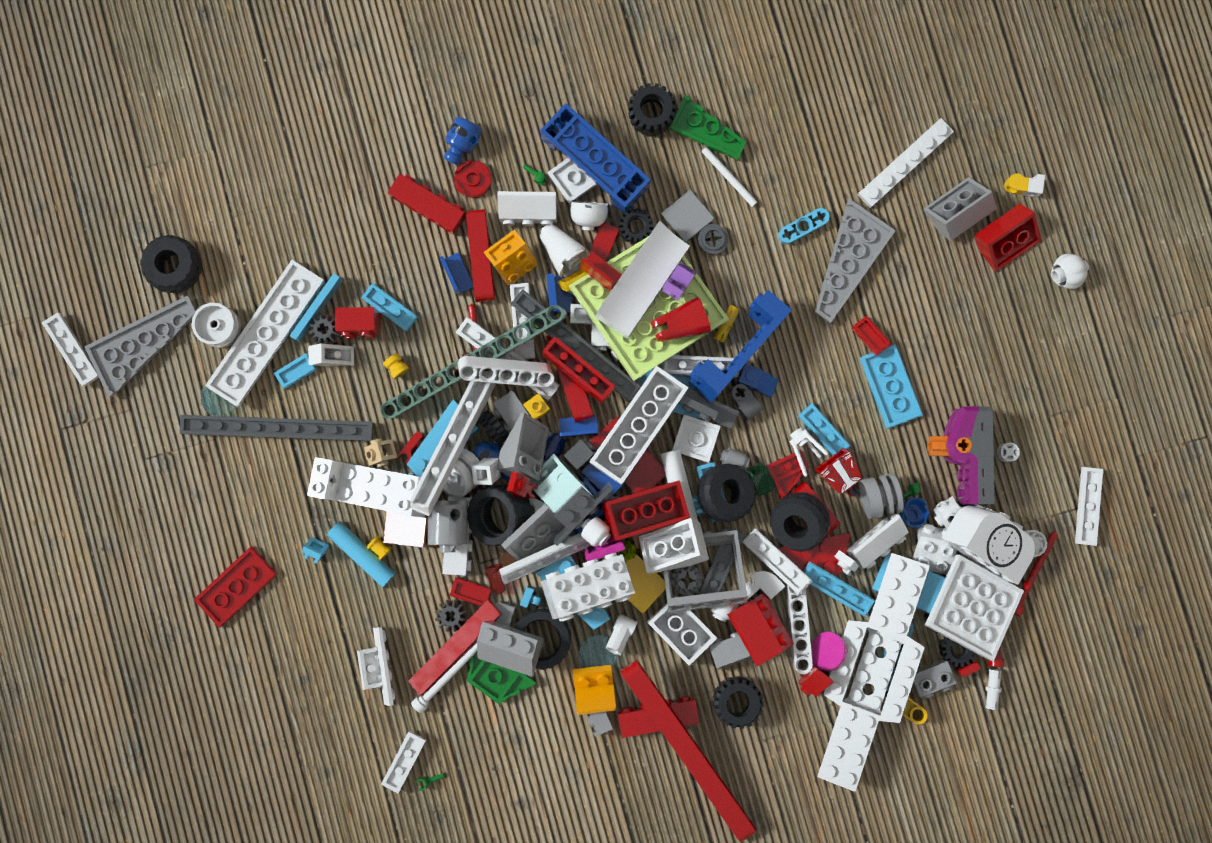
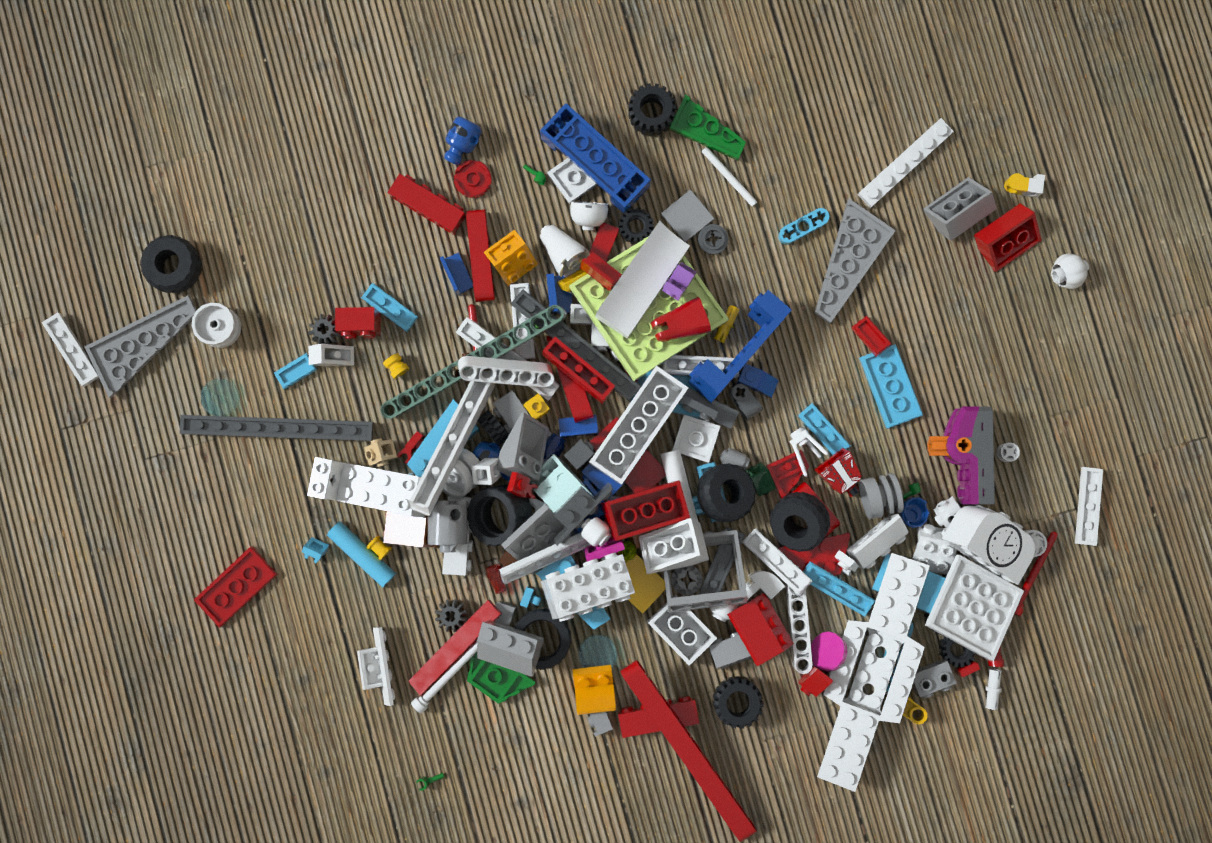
white plate [205,260,325,408] -> none
medium azure tile [290,273,343,342] -> none
white plate [381,730,427,793] -> none
red tile [449,577,492,606] -> none
white slope [498,191,557,226] -> none
white piece [605,613,637,655] -> none

